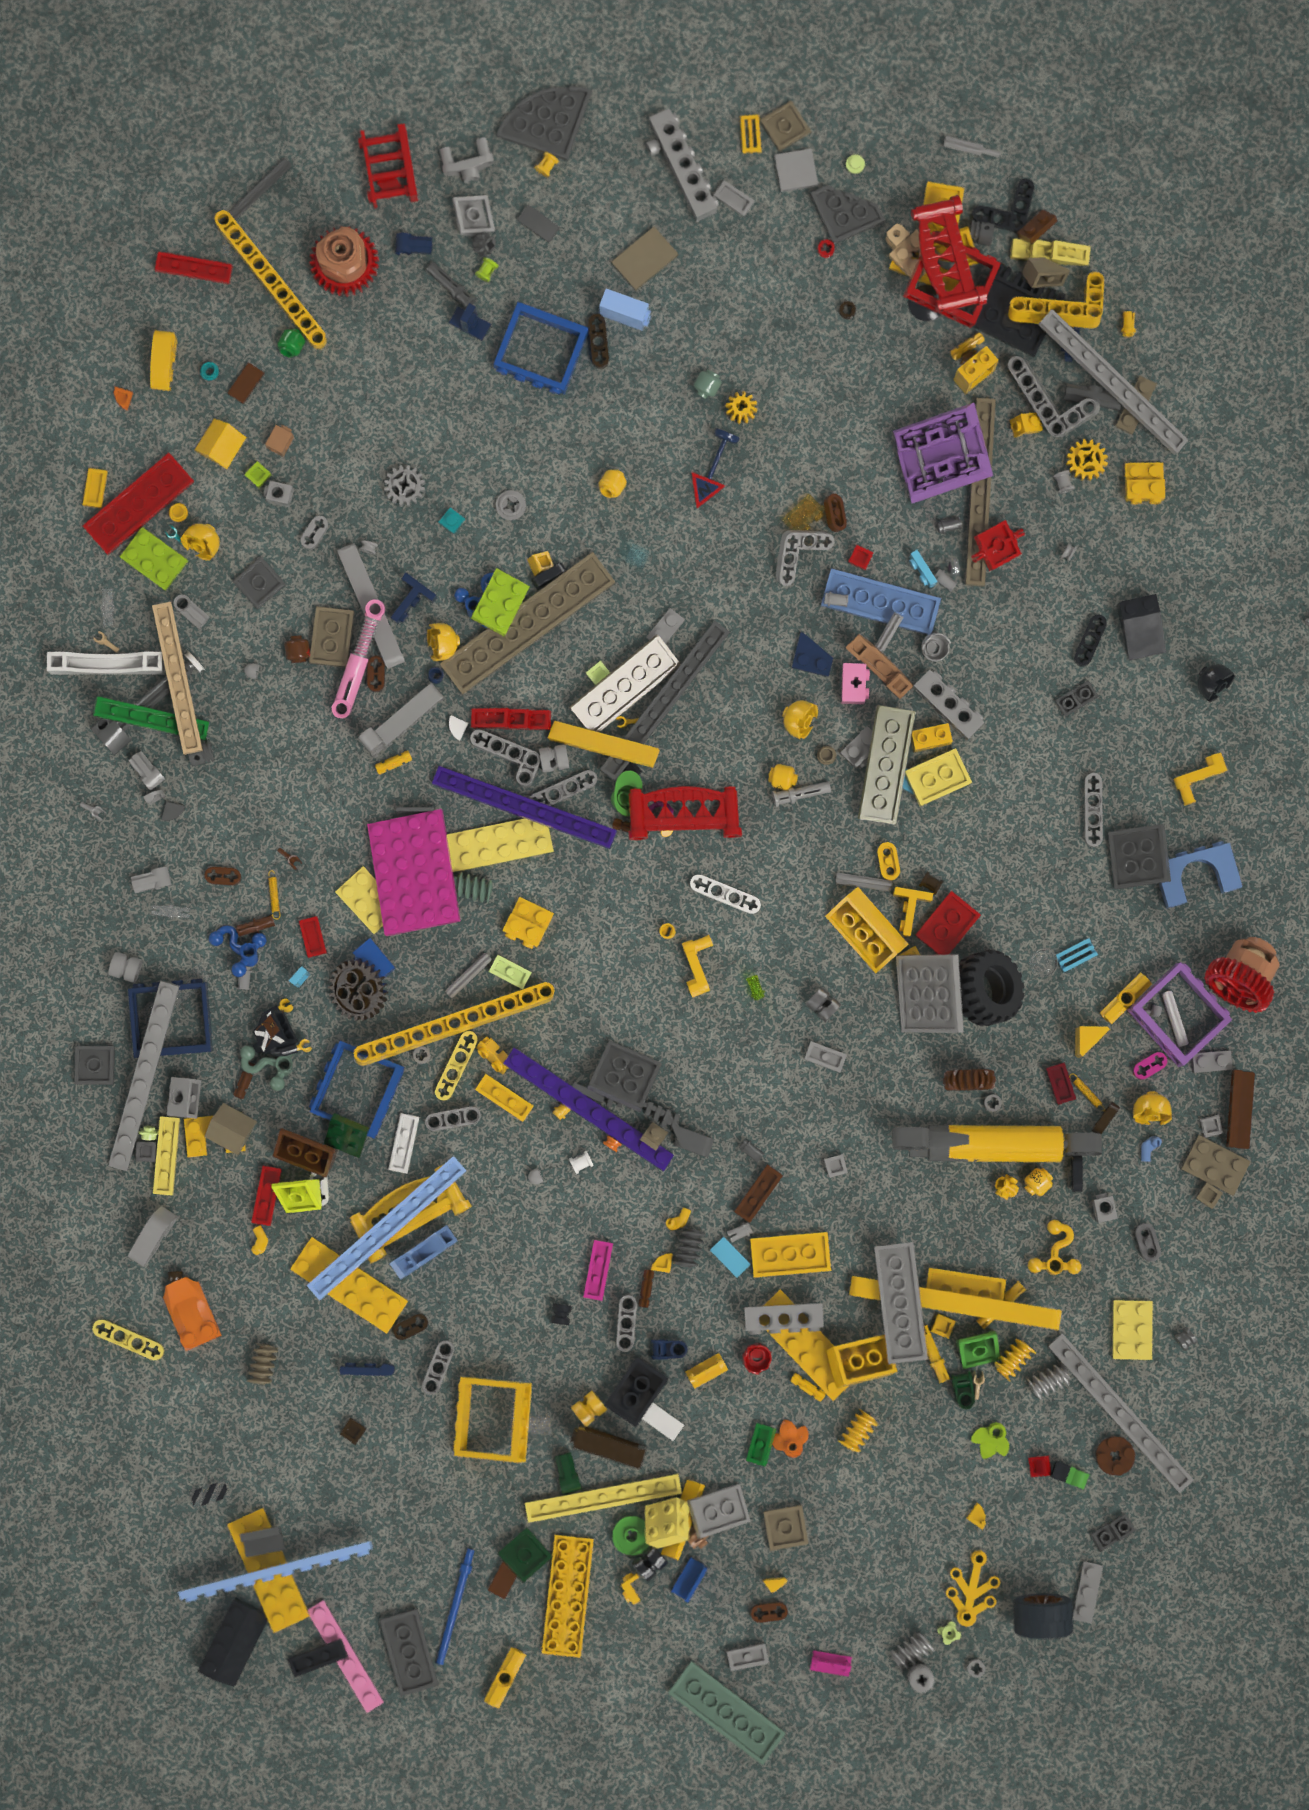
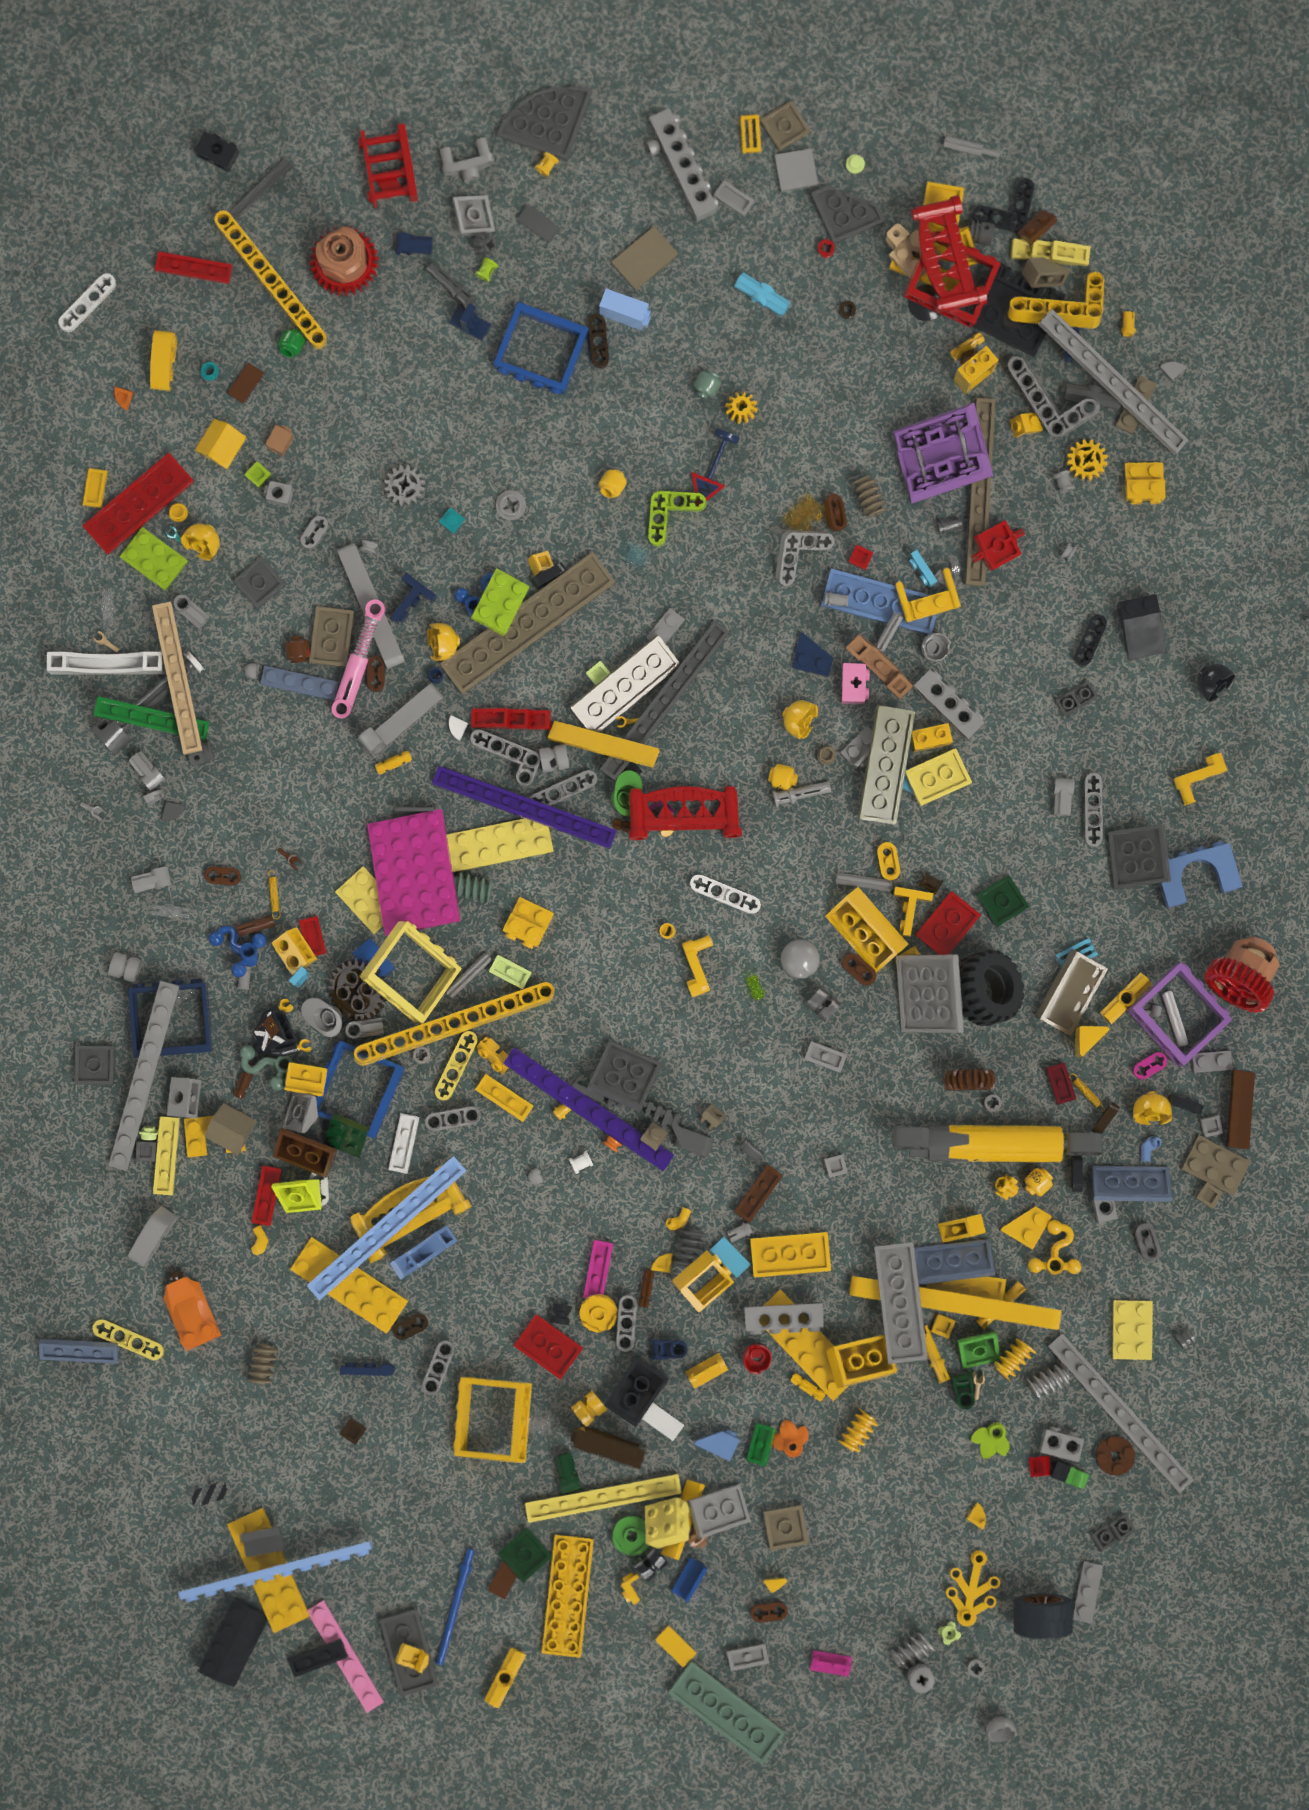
none -> sand blue plate [39,1339,119,1364]
none -> white beam [59,273,116,332]
none -> black brick [194,131,239,173]
none -> sand blue plate [260,666,339,701]
none -> yellow brick [272,927,317,975]
none -> light grey slope [282,1092,318,1133]
none -> yellow plate [284,1062,328,1096]
none -> light grey piece [301,998,342,1037]
none -> light grey piece [345,1018,384,1040]
none -> light yellow window [359,921,462,1024]
none -> yellow bracket [395,1643,429,1673]
none -> red plate [514,1314,583,1380]
none -> yellow tile [579,1294,618,1332]
none -> lime beam [649,491,707,547]
none -> yellow tile [655,1625,697,1667]
none -> yellow window [672,1250,734,1312]
none -> medium blue slope [694,1429,740,1461]
none -> dark tan tile [700,1104,726,1130]
none -> medium azure piece [734,272,791,317]
none -> light grey piece [781,939,820,979]
none -> reddish brown plate [842,953,876,986]
none -> dark tan piece [853,476,887,518]
none -> yellow plate [895,568,961,623]
none -> sand blue tile [914,1239,995,1285]
none -> yellow slope [938,1214,986,1243]
none -> dark green plate [976,875,1029,928]
none -> light grey hair [986,1716,1017,1742]
none -> yellow wing [1000,1206,1052,1250]
none -> dark tan slope [1035,949,1108,1036]
none -> light grey brick [1039,1426,1084,1462]
none -> light grey piece [1053,778,1075,816]
none -> sand blue tile [1091,1166,1172,1202]
none -> light grey tile [1159,362,1186,381]
none -> black beam [1168,1094,1204,1115]

